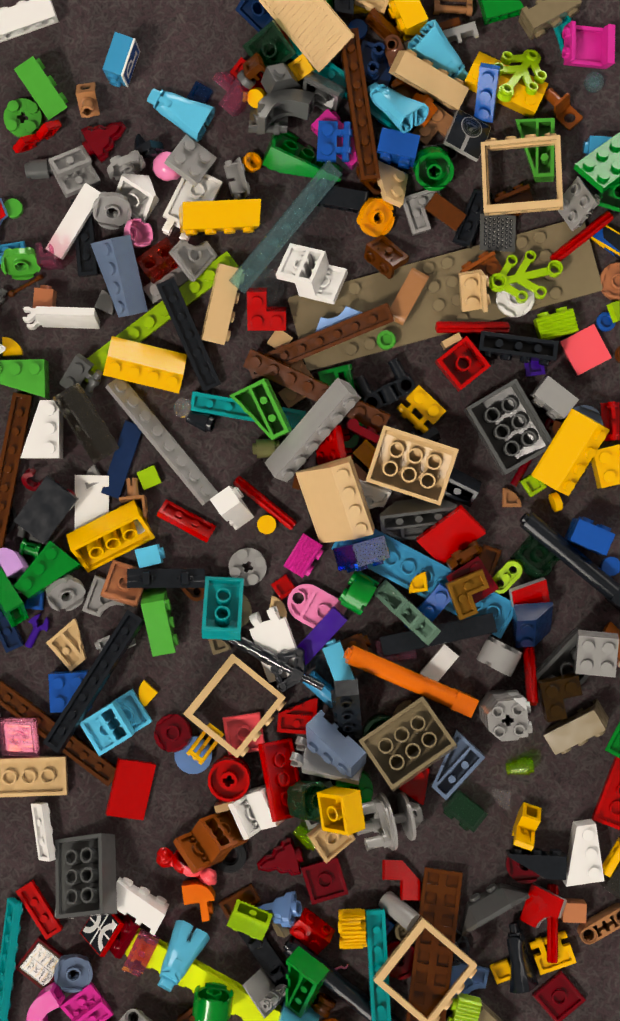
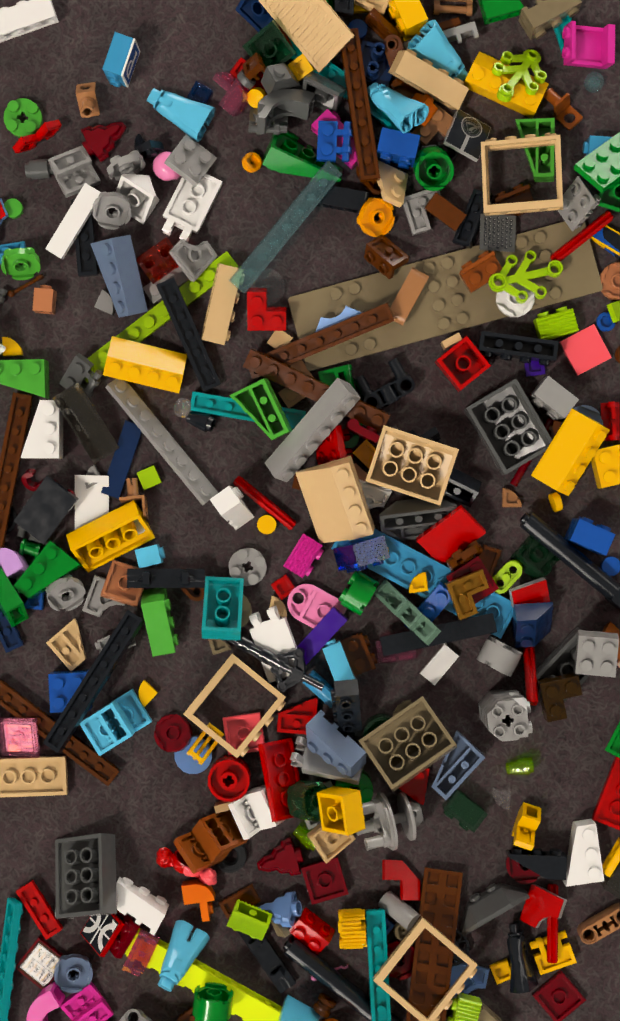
bright green wedge [14,56,68,120] -> none
white tile [23,306,100,330] -> none
dark purple bar [25,613,49,648] -> none
white plate [31,802,56,862] -> none
clear pink hinge [35,243,64,271] -> none
red tile [105,758,156,820] -> none
bright pink hair [124,218,153,248] -> none
red plate [156,499,216,543] -> none
yellow slope [179,199,261,236] -> none
light grey hinge [224,157,250,200] -> none
light grey hinge [242,967,287,1018] -> none
olive brick [252,438,280,458] -> none
white bracket [276,243,348,305] -> none
green wedge [285,946,330,1018] -> none
orange brick [343,645,479,718] -> none
bright green tile [376,330,396,350] -> none
yellow plate [396,385,446,434] -> none
red axle [435,321,510,333] -> none
tan bracket [458,269,490,312] -> none
plate [474,63,501,123] -> none
lime tile [520,474,547,497] -> none
dark tan wedge [543,699,609,755] -> none
nougat brick [561,898,587,923] -> none

